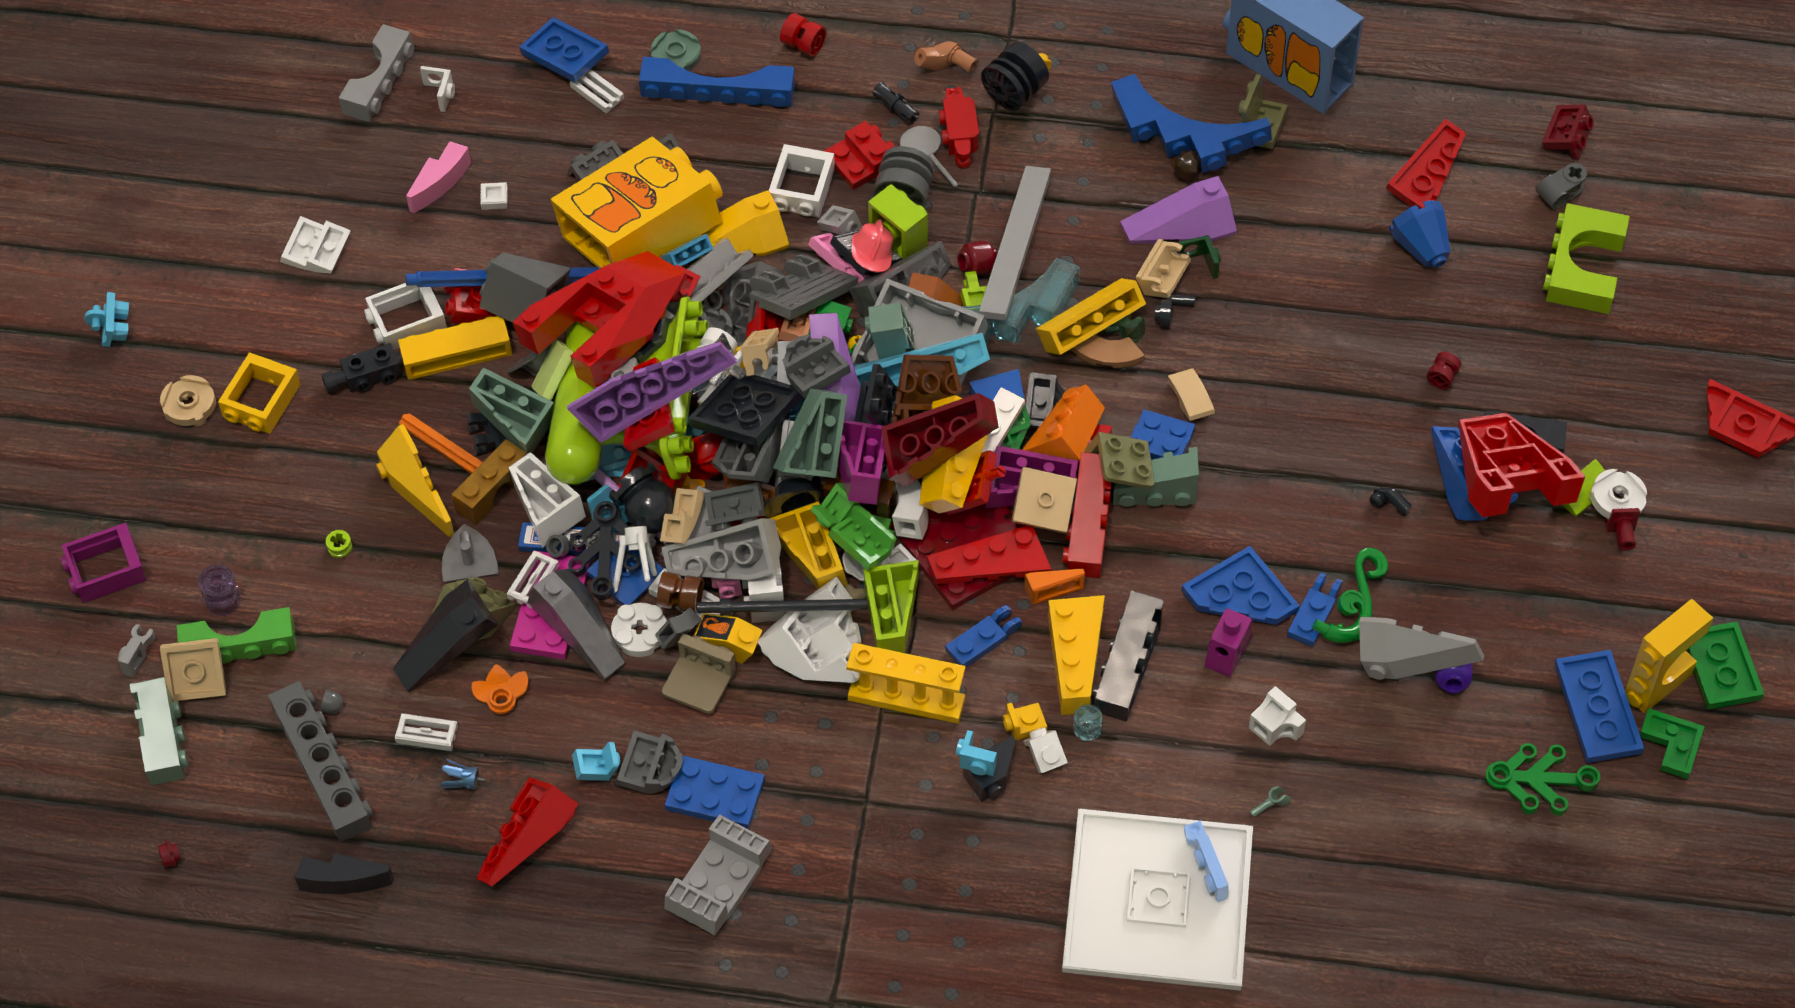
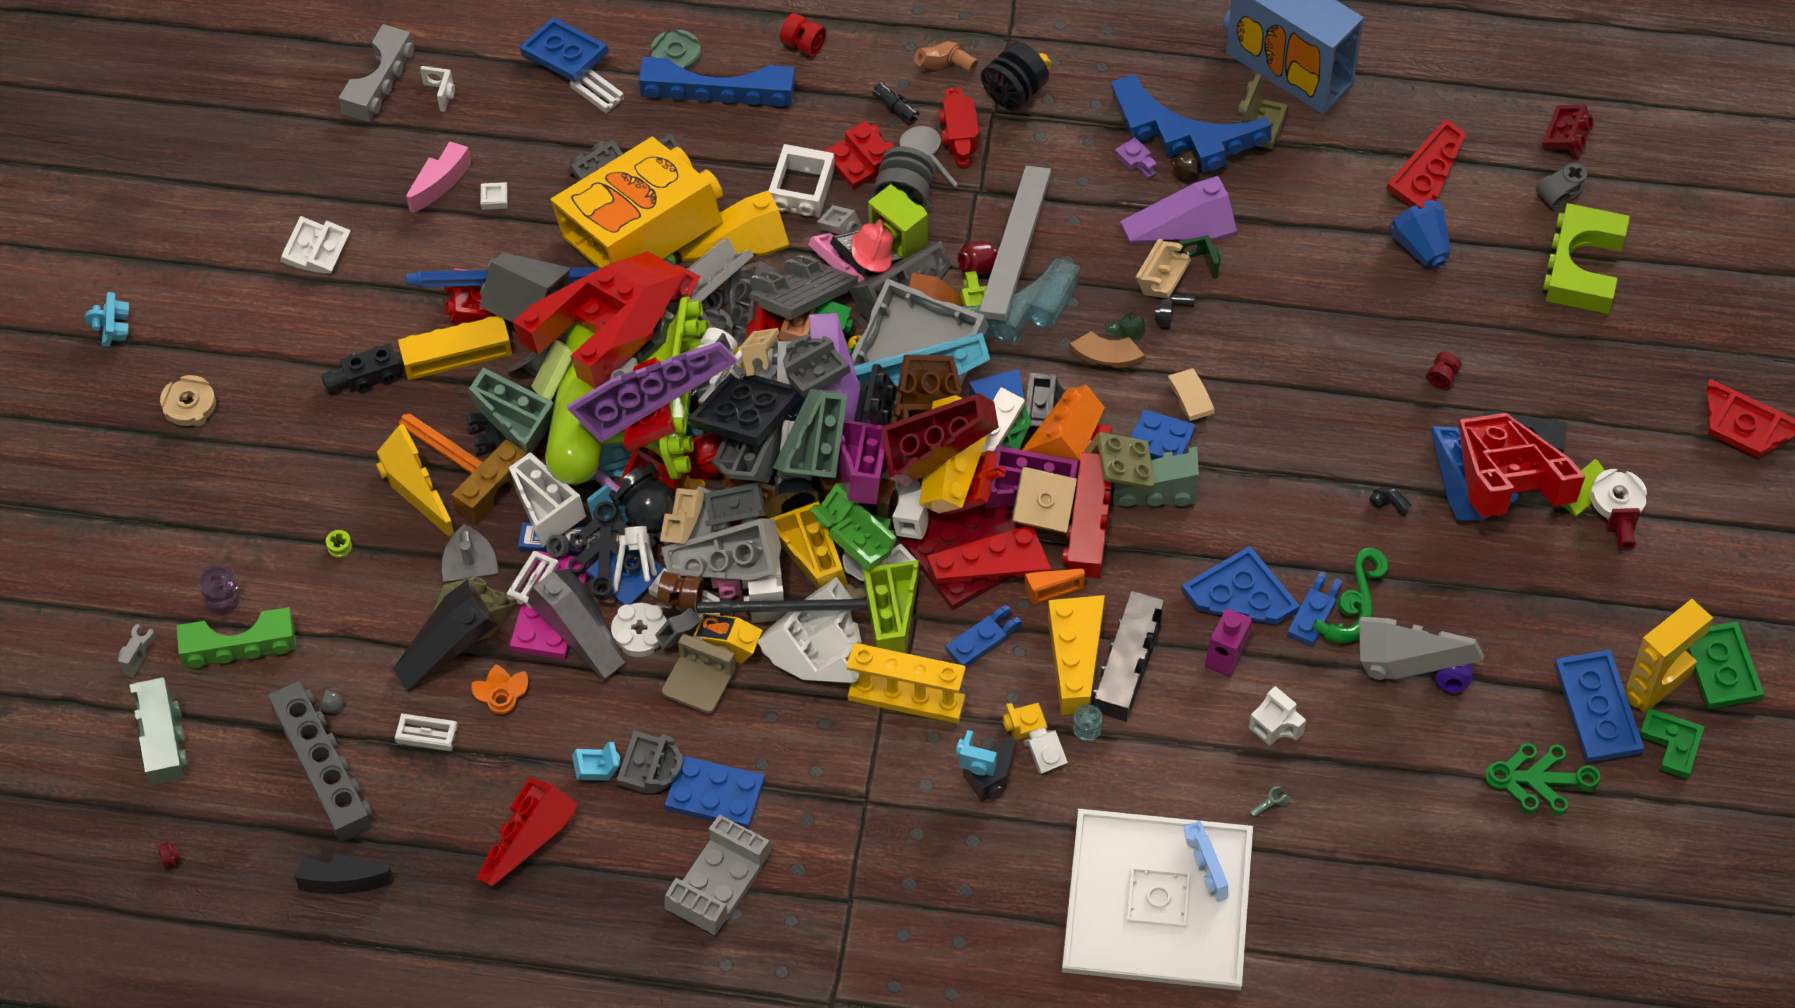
magenta window [60,523,147,603] -> none
tan plate [160,638,227,701] -> none
yellow window [218,352,301,434] -> none
white window [364,283,447,350] -> none
flat silver piece [440,758,485,790] -> none
dark azure piece [661,234,713,266] -> none
sand green wedge [865,302,915,359] -> none
yellow brick [1036,278,1146,355] -> none
none -> medium lavender plate [1115,137,1157,179]

